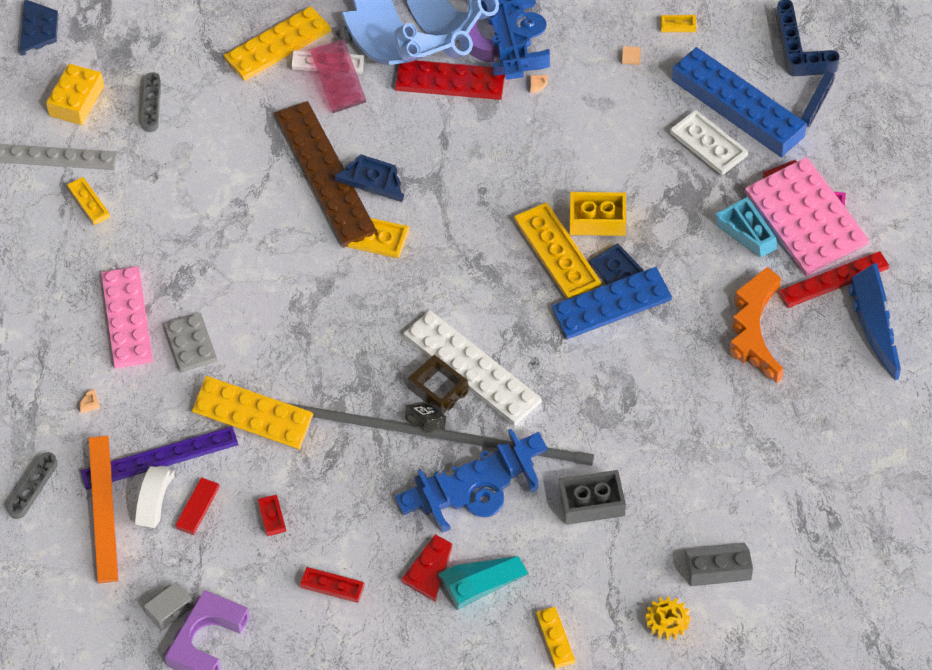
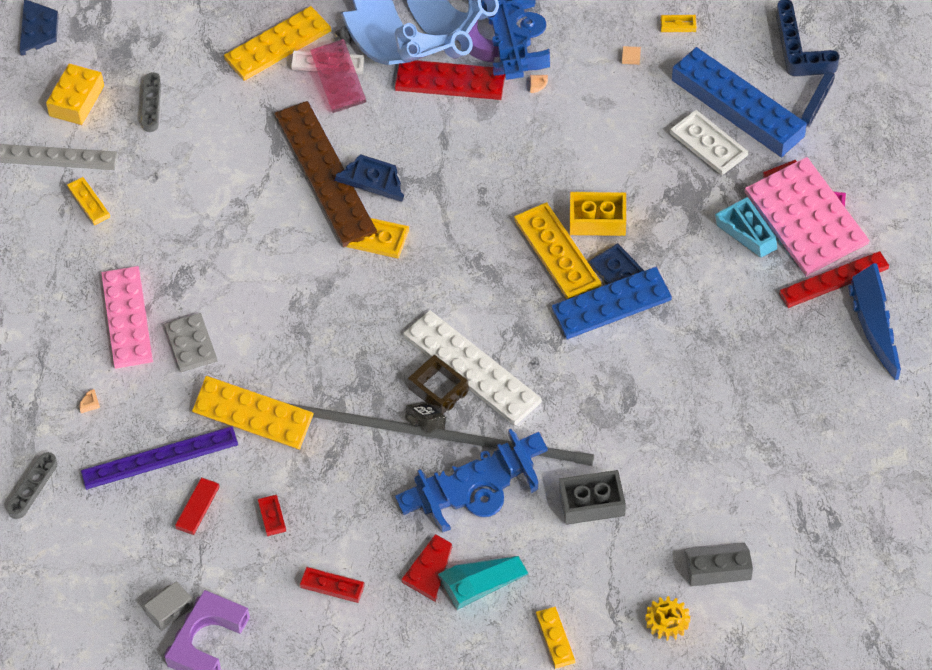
orange tile [89,436,119,584] -> none
white arch [135,466,175,528] -> none
orange arch [730,267,784,383] -> none

